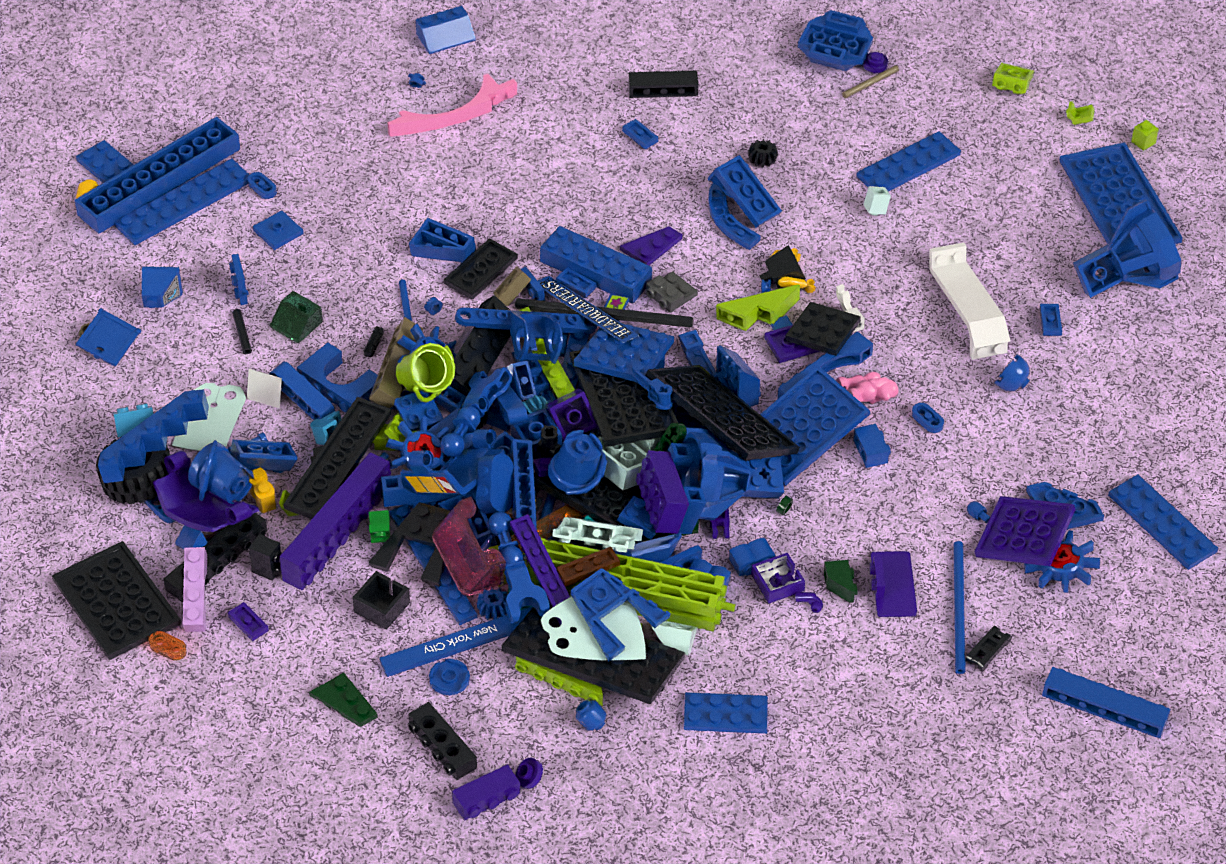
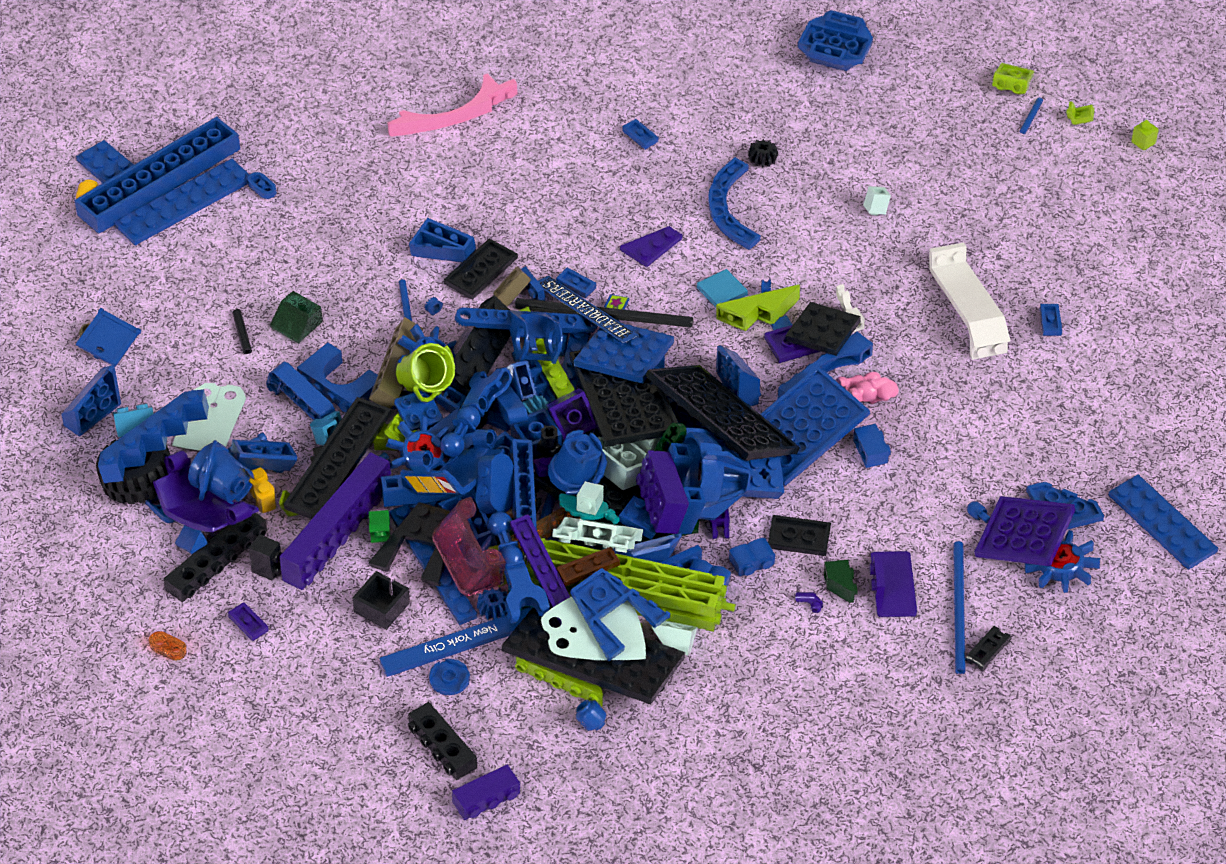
black plate [52,541,181,660] -> none
blue slope [142,266,183,308] -> none
lavender arch [183,547,207,632] -> none
blue plate [229,254,249,305] -> none
white sticker [247,369,282,408] -> none
blue plate [253,210,304,250] -> none
dark green wing [309,673,378,727] -> none
black axle [363,326,384,358] -> none
blue plate [408,73,426,88] -> none
slope [415,5,476,54] -> none
dark purple plate [515,757,543,789] -> none
blue brick [540,226,652,304] -> none
black brick [628,70,698,98] -> none
blue connector [632,371,673,410] -> none
dark grey plate [646,271,698,313] -> none
blue slope [678,329,728,387] -> none
blue plate [684,692,768,734] -> none
blue plate [708,155,782,228] -> none
dark purple piece [751,553,806,604] -> none
black torso [759,245,816,293] -> none
dark green tile [776,495,793,516] -> none
dark tan bar [842,65,899,98] -> none
blue plate [856,131,961,192] -> none
dark purple plate [863,52,888,73] -> none
blue plate [912,403,944,433] -> none
blue cylinder [994,354,1030,392] -> none
blue brick [1042,666,1171,739] -> none
blue plate [1059,142,1183,244] -> none
blue plate [1073,200,1182,298] -> none
none -> blue wedge [61,365,121,437]
none -> teal animal [559,494,620,524]
none -> light aqua brick [577,482,604,515]
none -> dark azure tile [697,269,748,307]
none -> black tile [768,515,831,556]
none -> blue bar [1019,97,1043,135]

